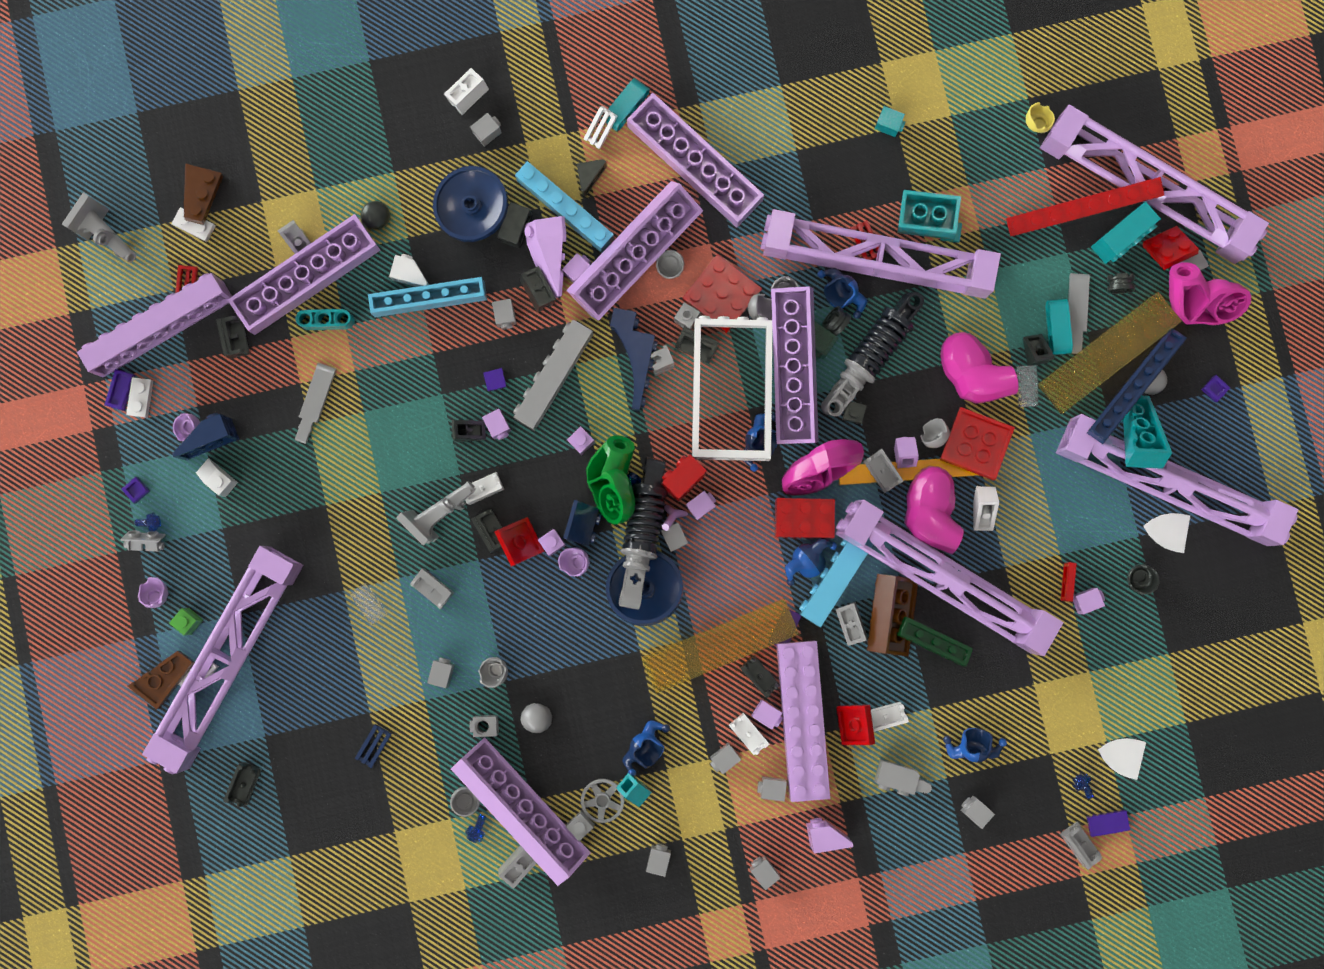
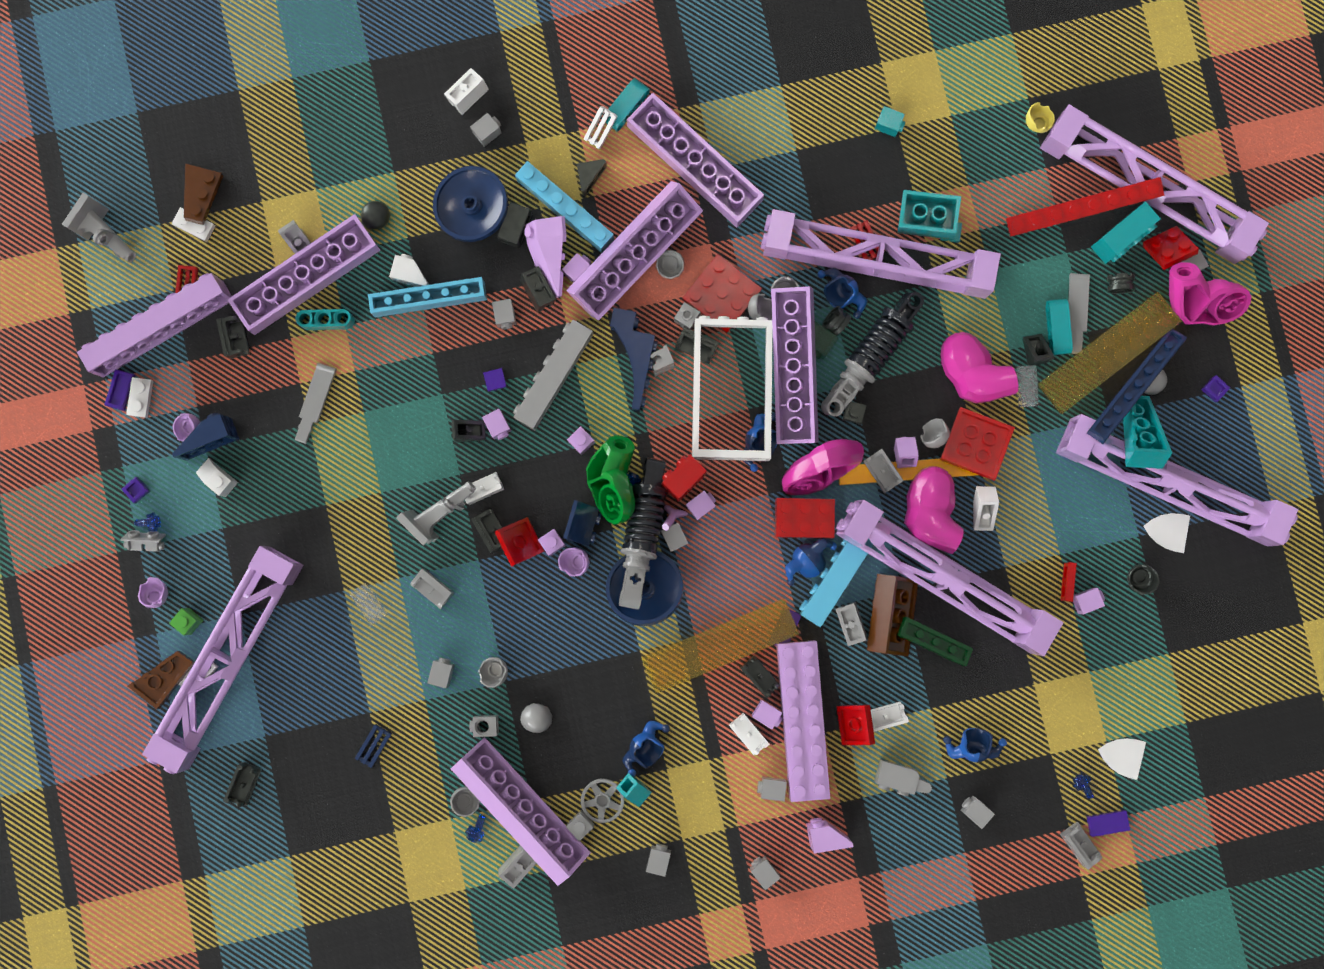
light grey brick [710,742,741,774] -> none

